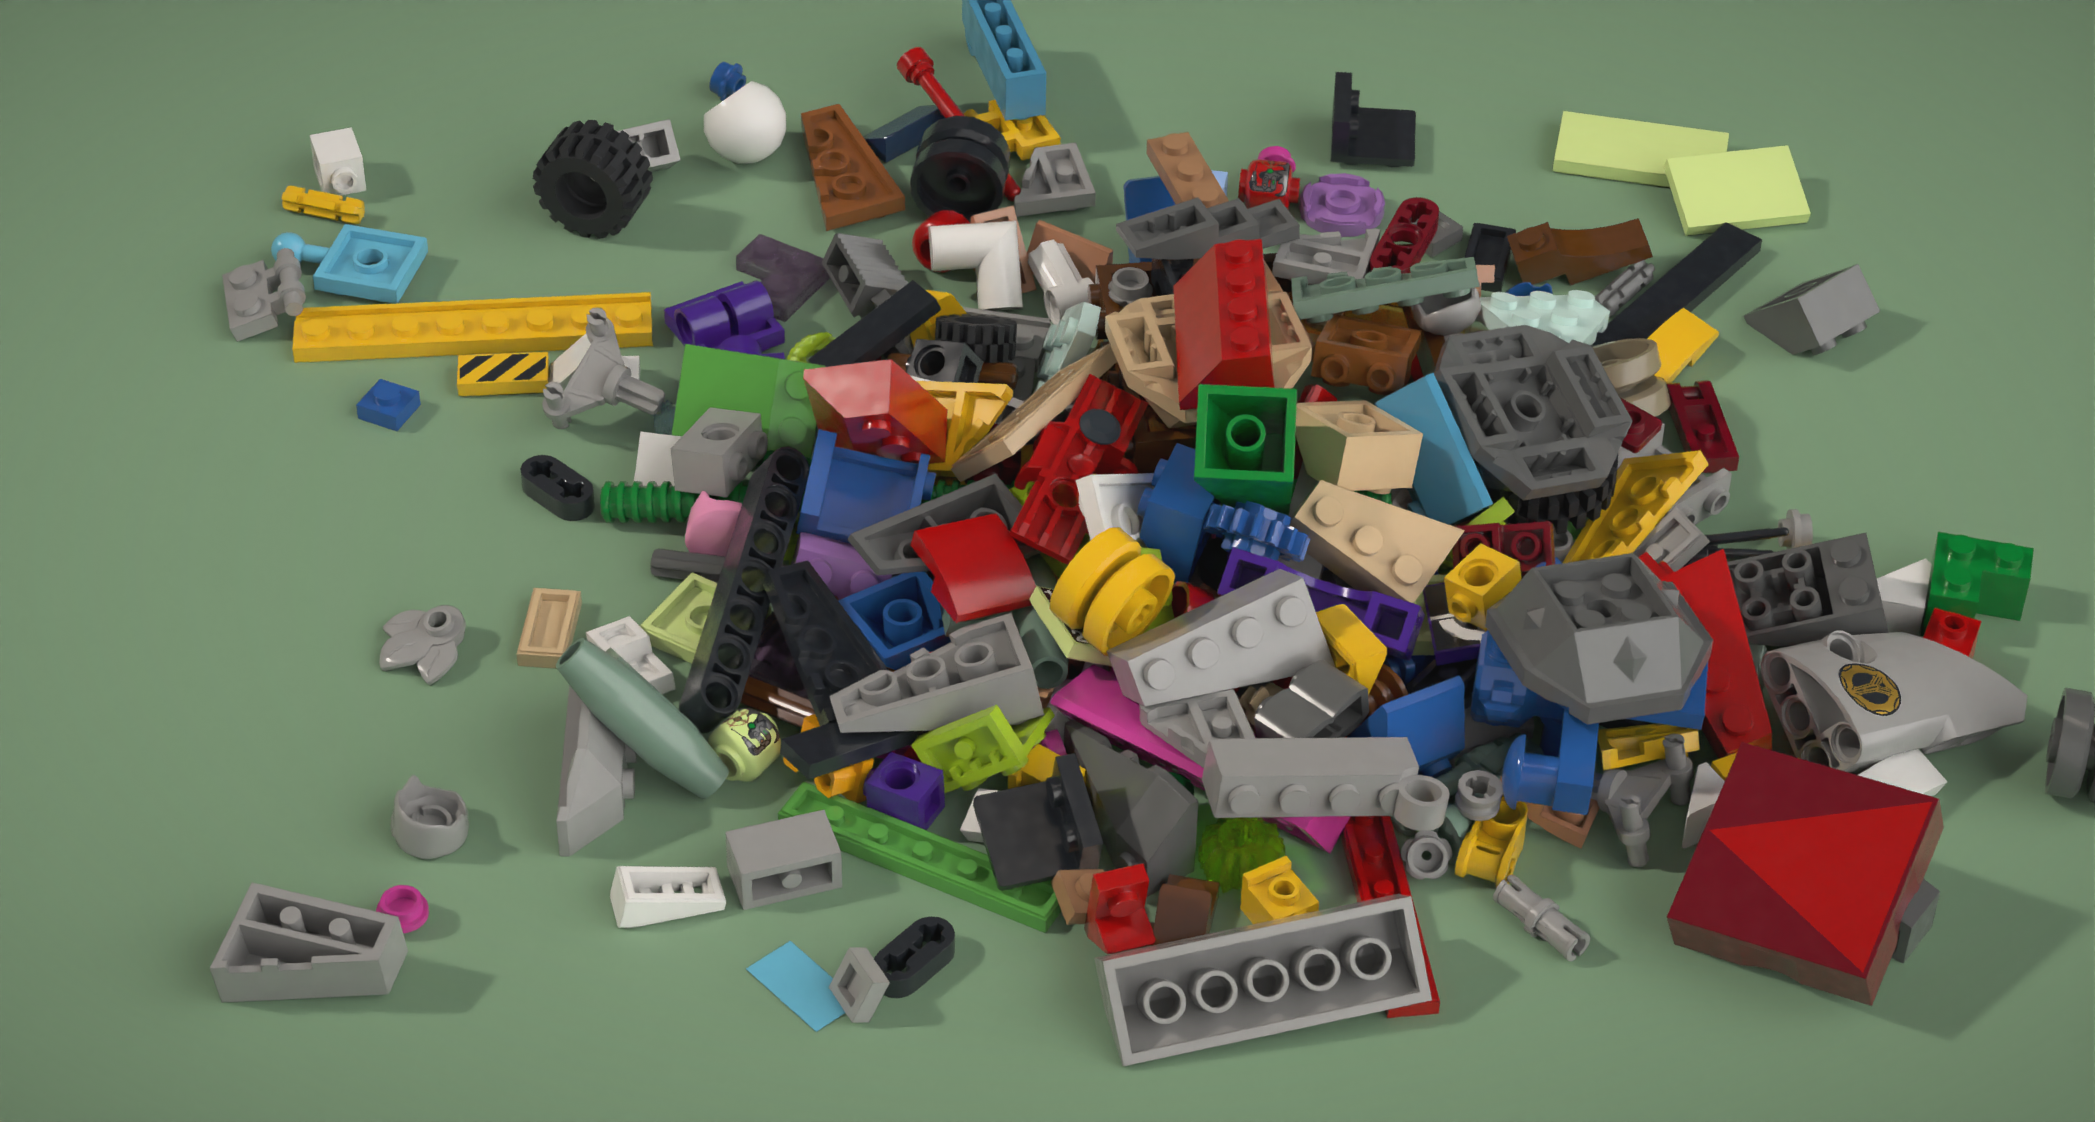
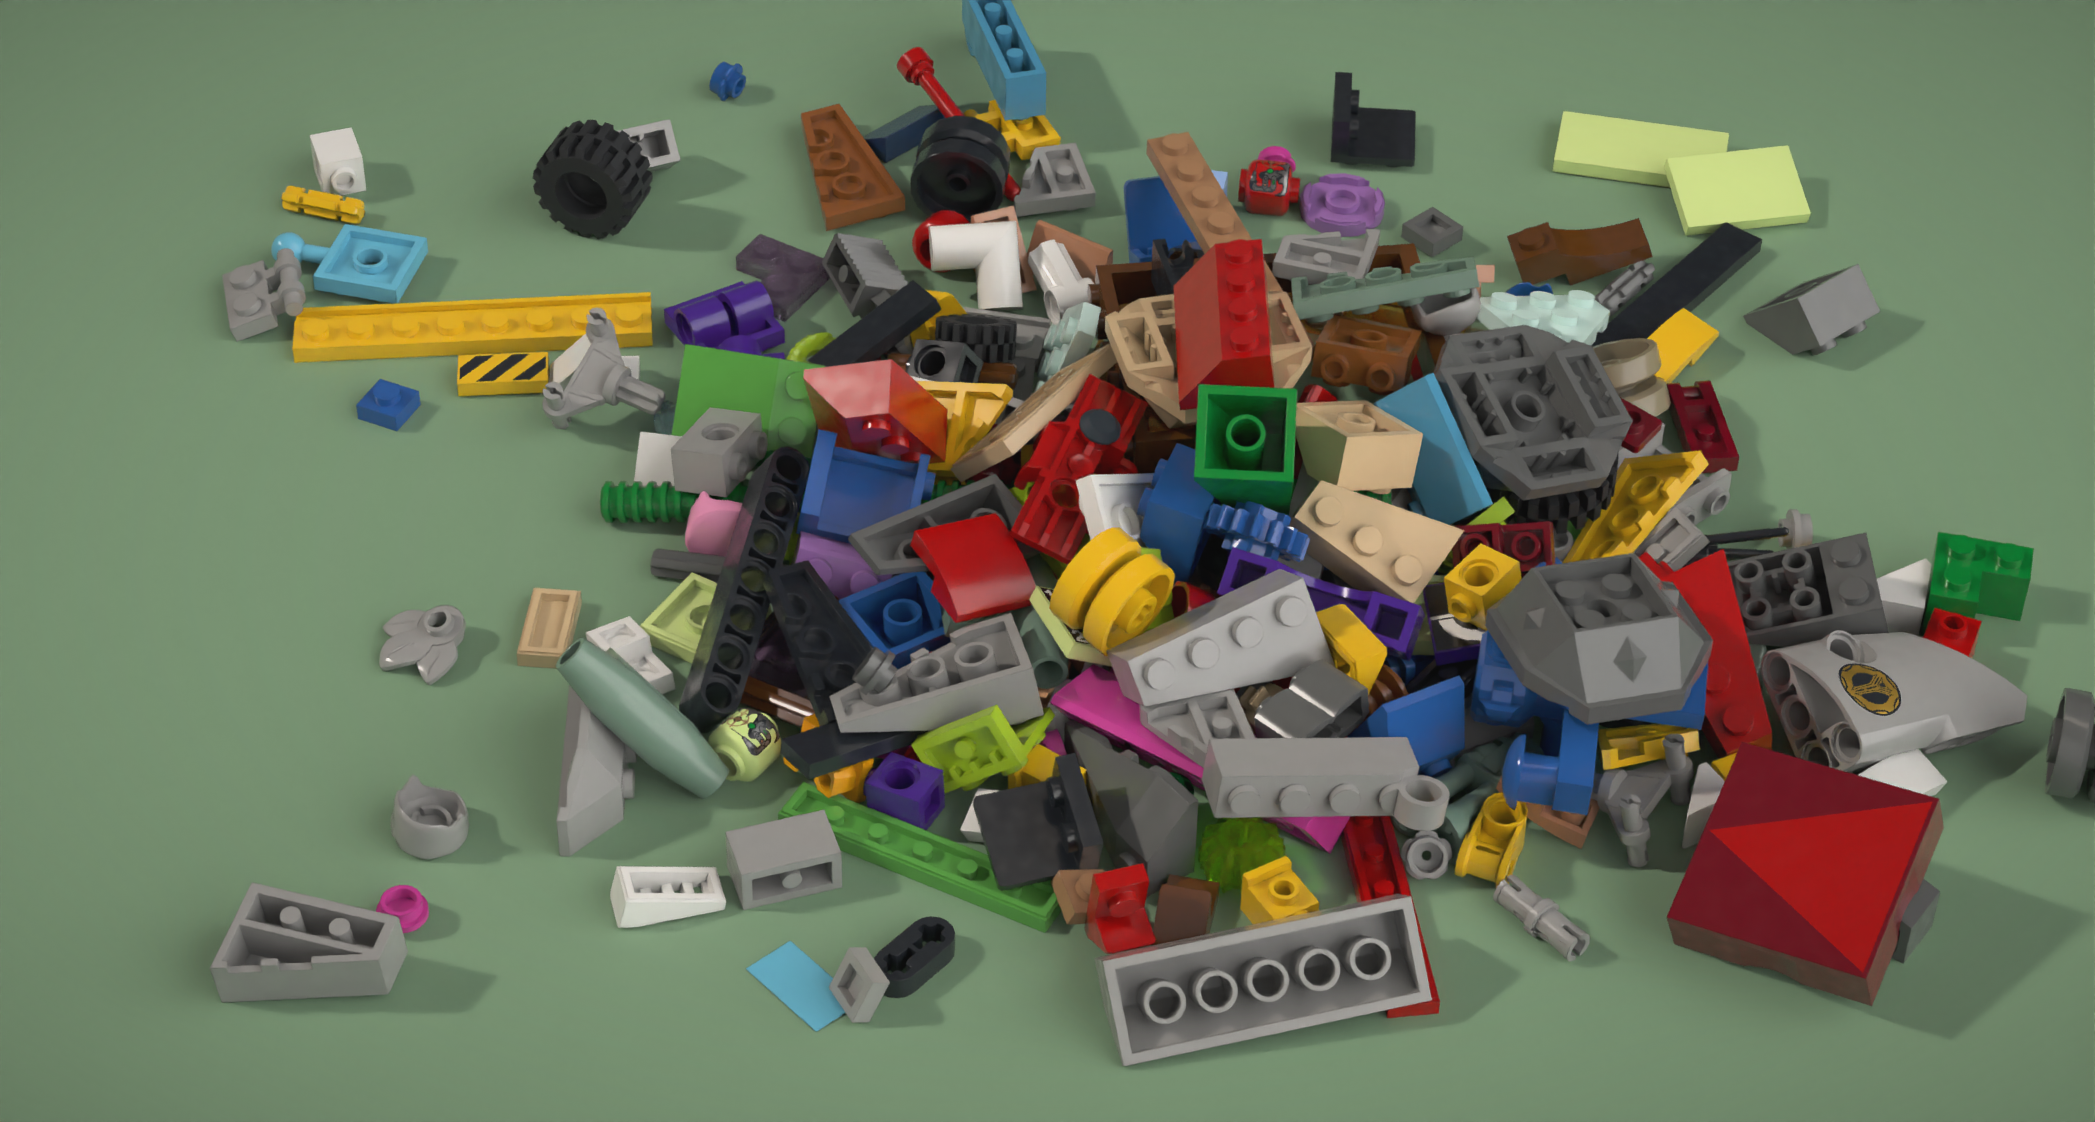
black beam [520,455,595,521] -> none
white helmet [704,81,786,164] -> none
light grey plate [1108,267,1153,307] -> none
dark grey slope [1116,197,1300,260] -> none
dark red beam [1369,197,1439,274] -> none
light grey bush [1455,770,1503,821] -> none
black tile [1464,223,1516,292] -> none
none -> dark grey plate [852,647,897,695]

